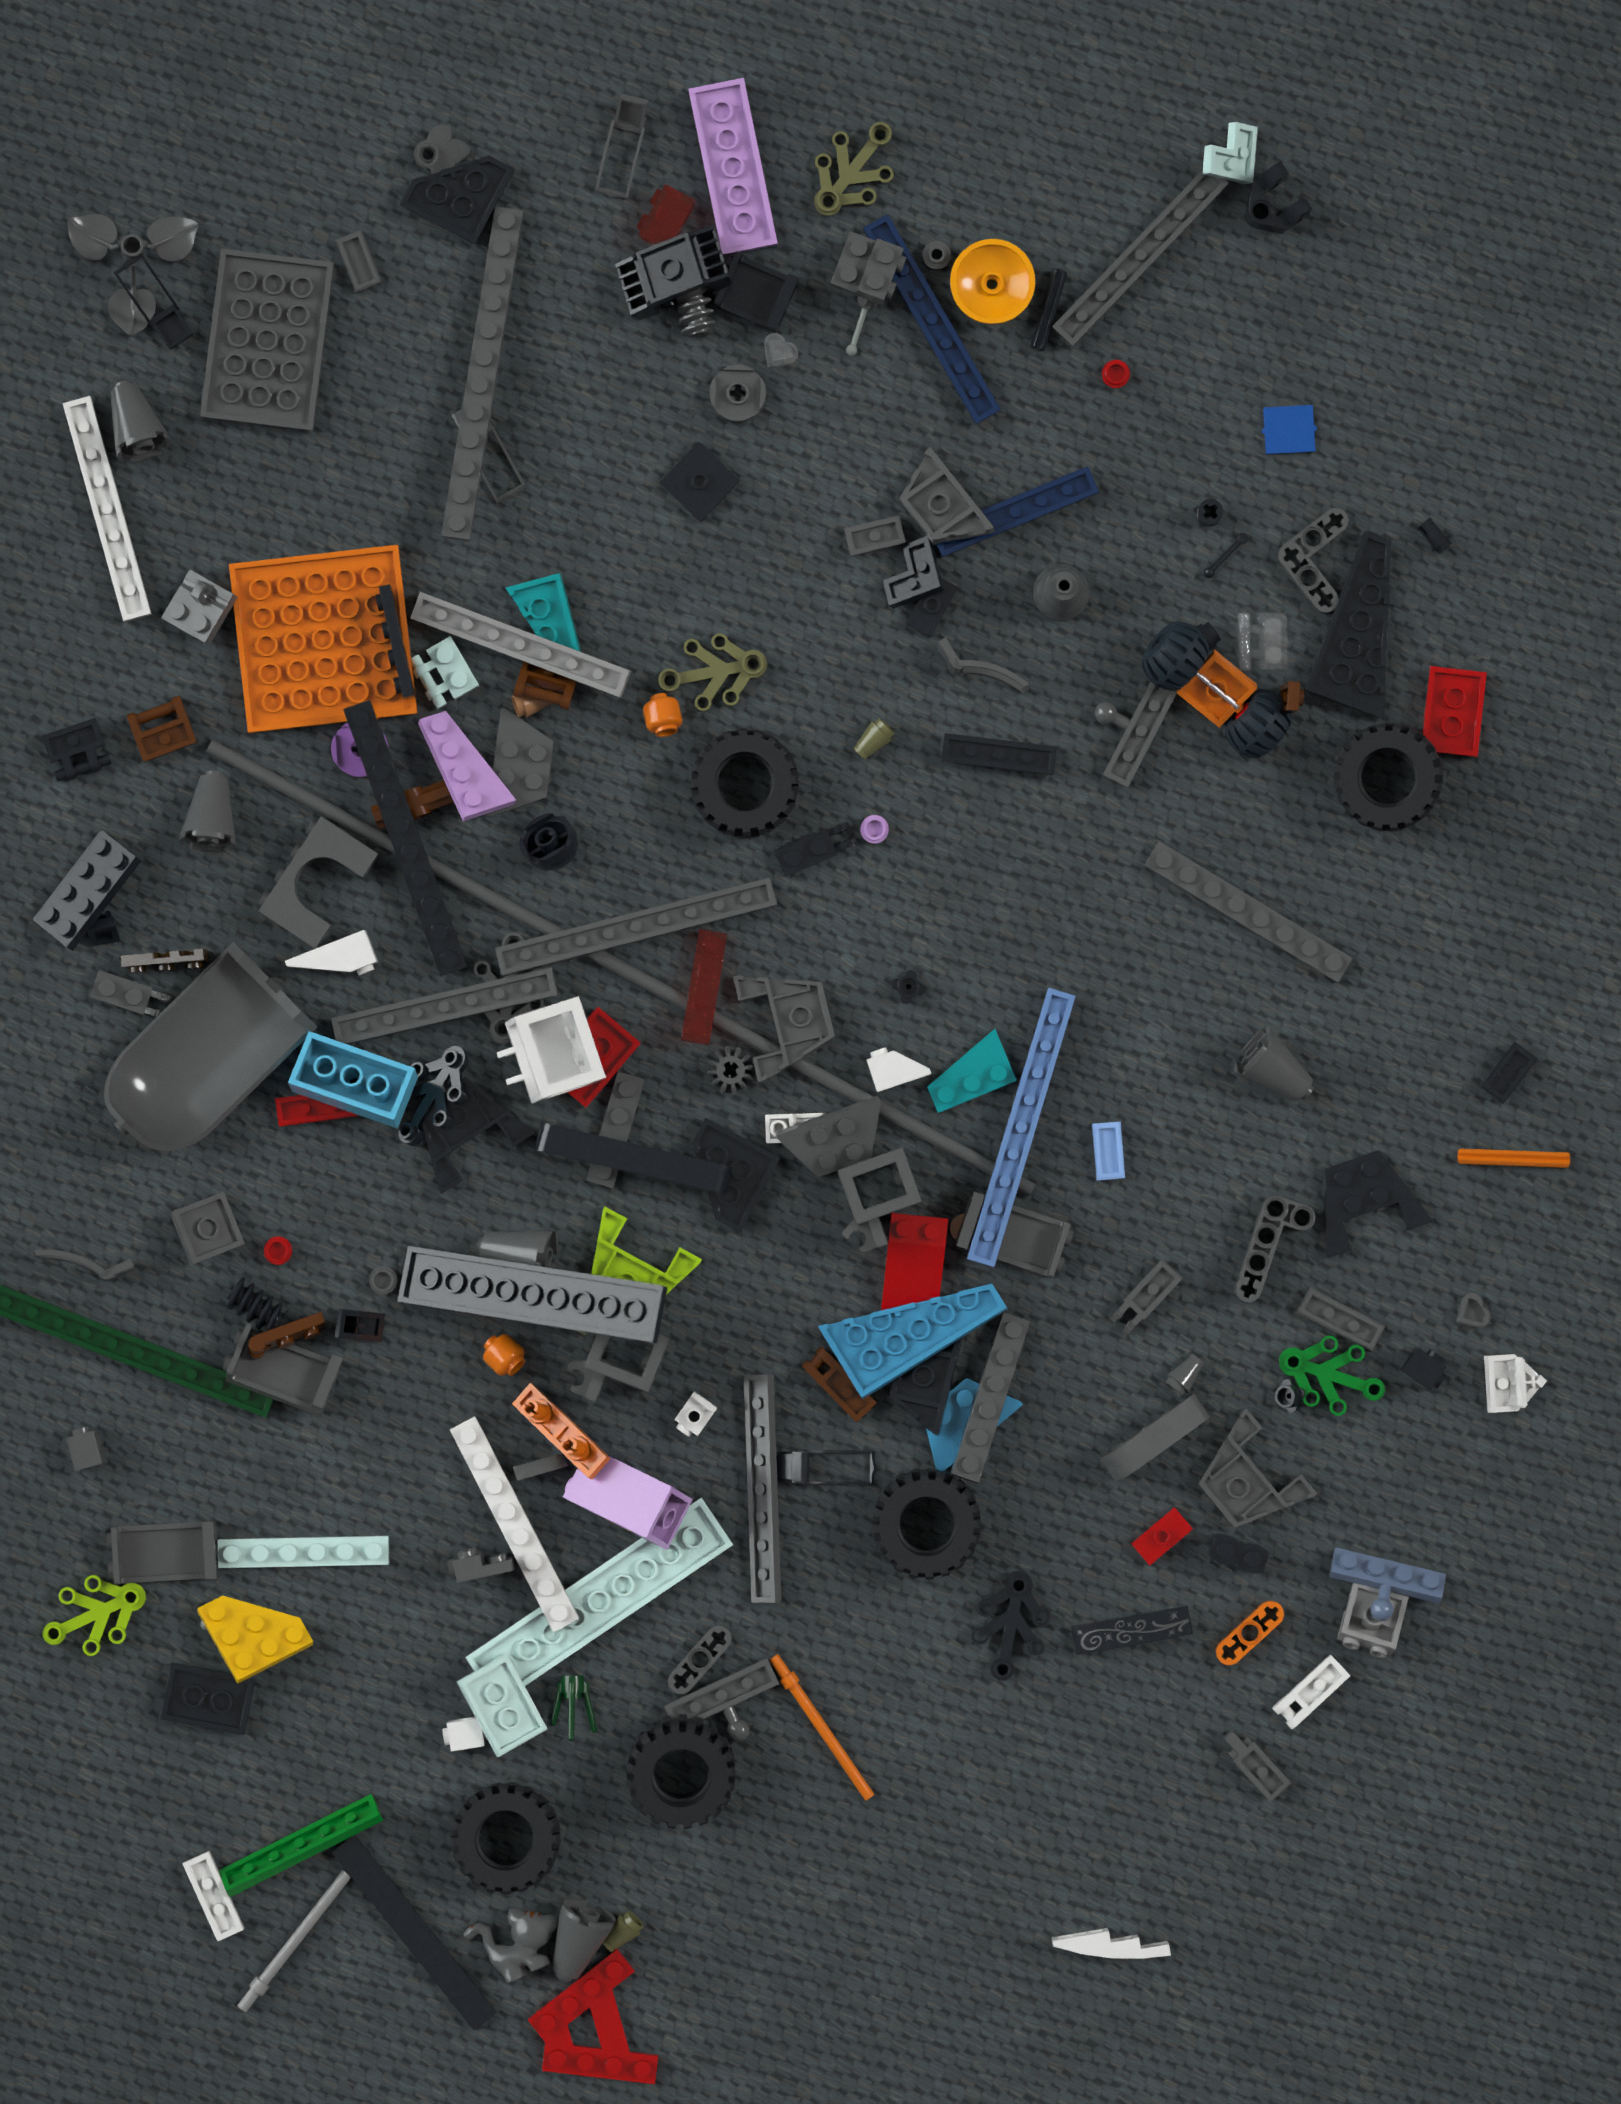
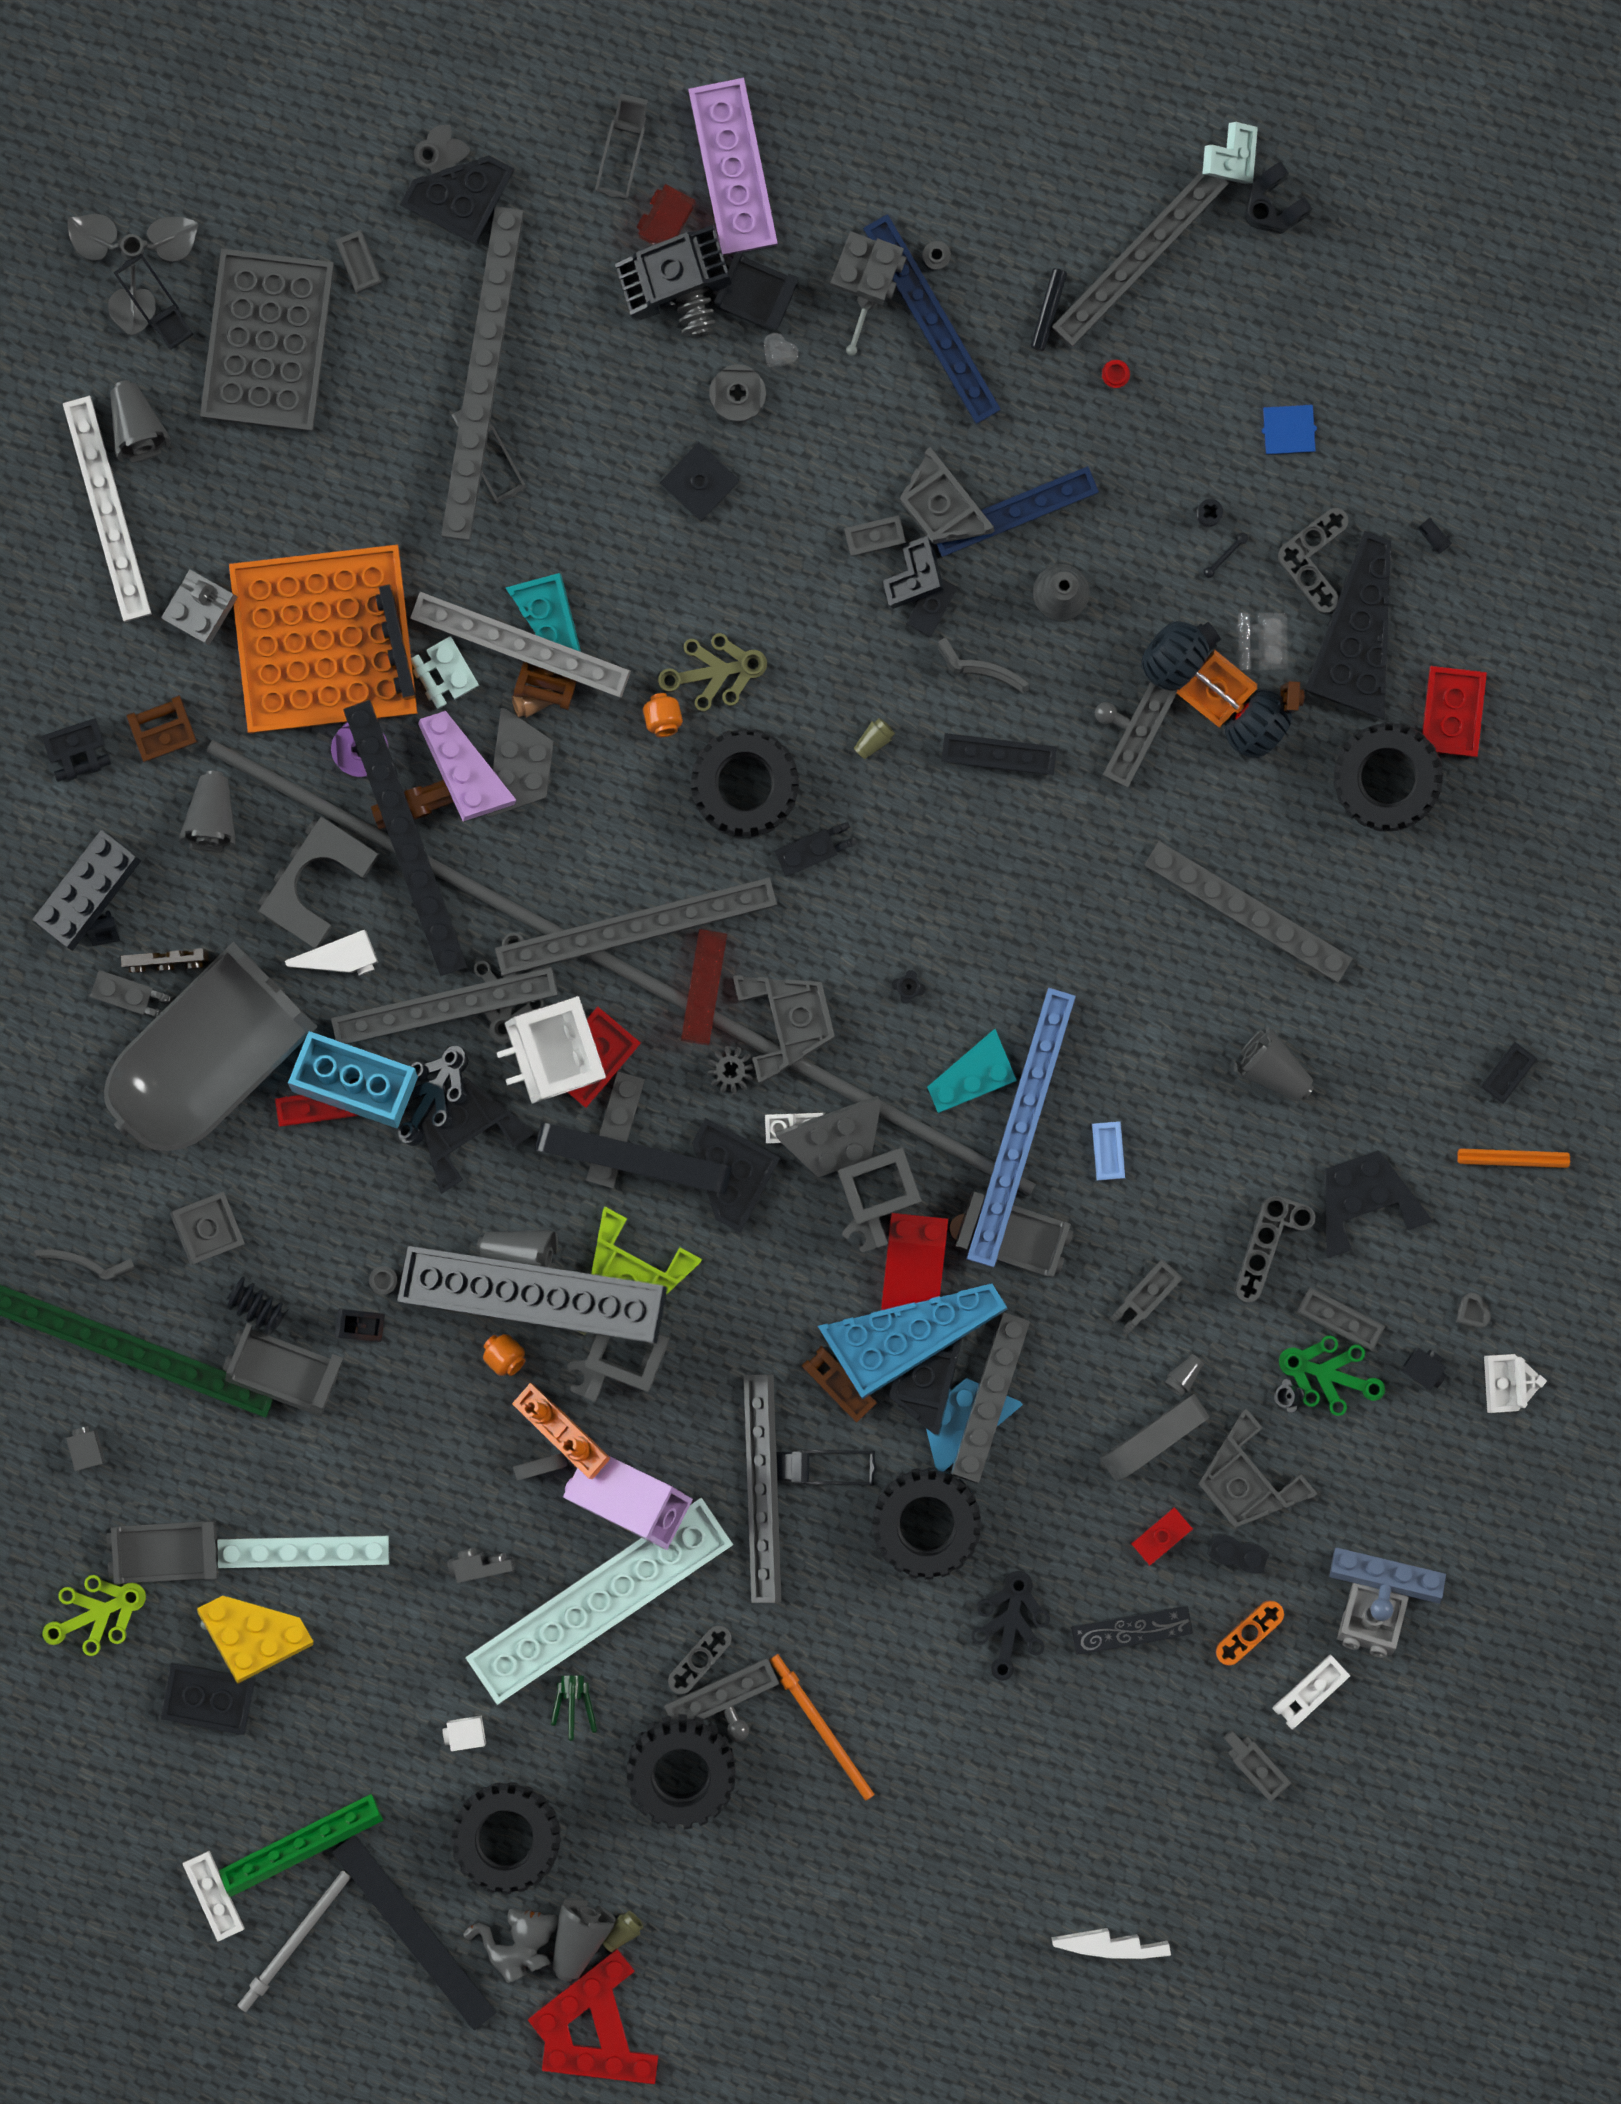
reddish brown plate [248,1312,325,1359] -> none
red plate [264,1236,293,1265] -> none
white plate [450,1417,580,1632] -> none
light aqua tile [457,1654,547,1757] -> none
black cylinder [519,813,578,871] -> none
white brick [674,1391,718,1437] -> none
olive plant [814,122,894,216] -> none
lavender plate [860,815,889,844] -> none
white slope [866,1047,931,1092] -> none
light orange dish [950,239,1035,324] -> none

